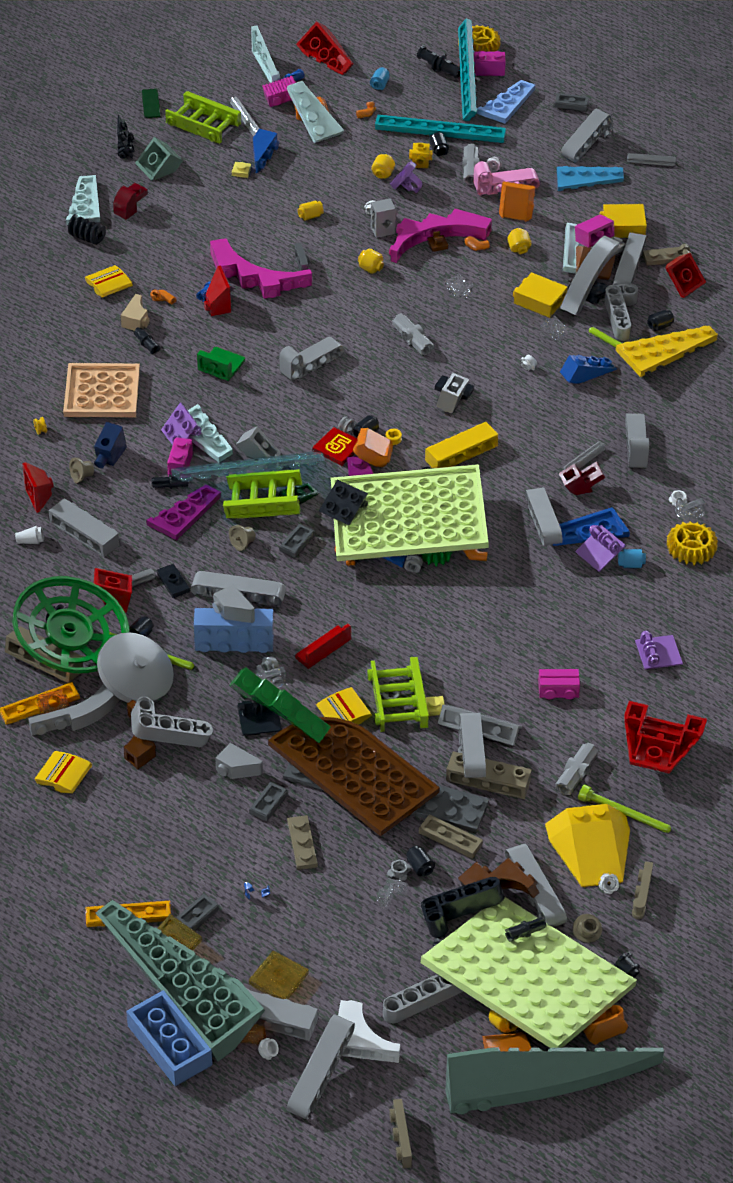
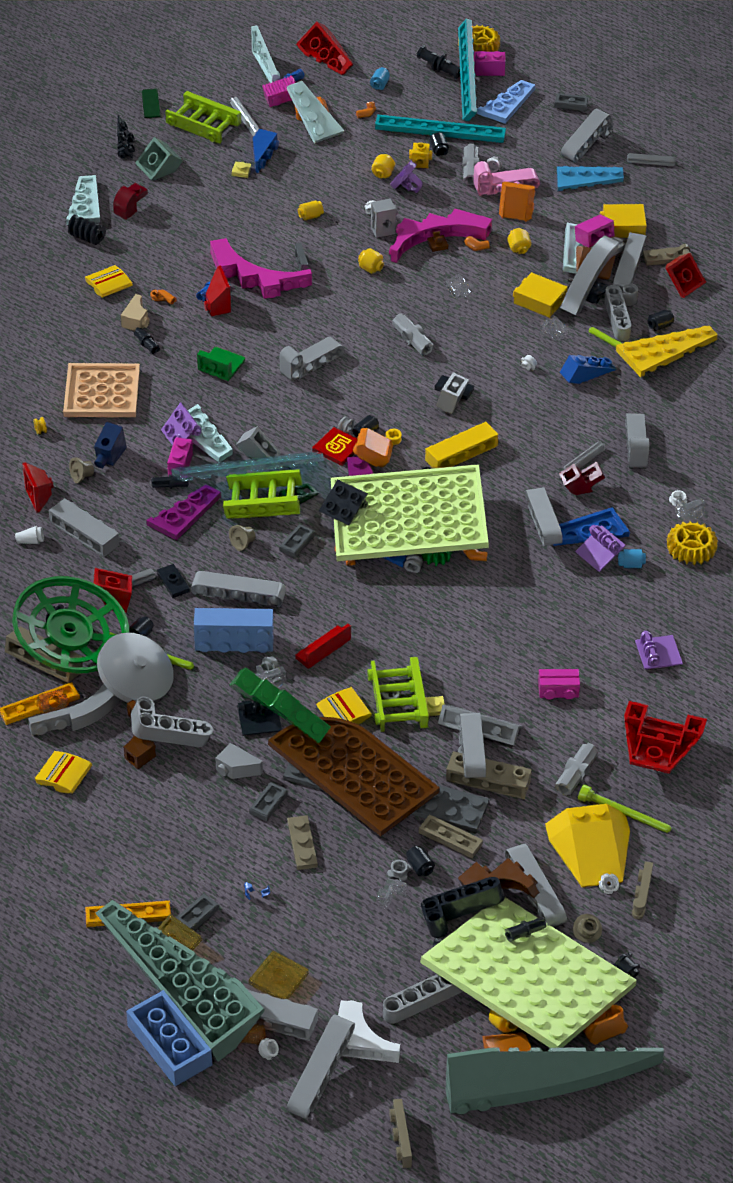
light grey slope [212,585,255,623] -> none

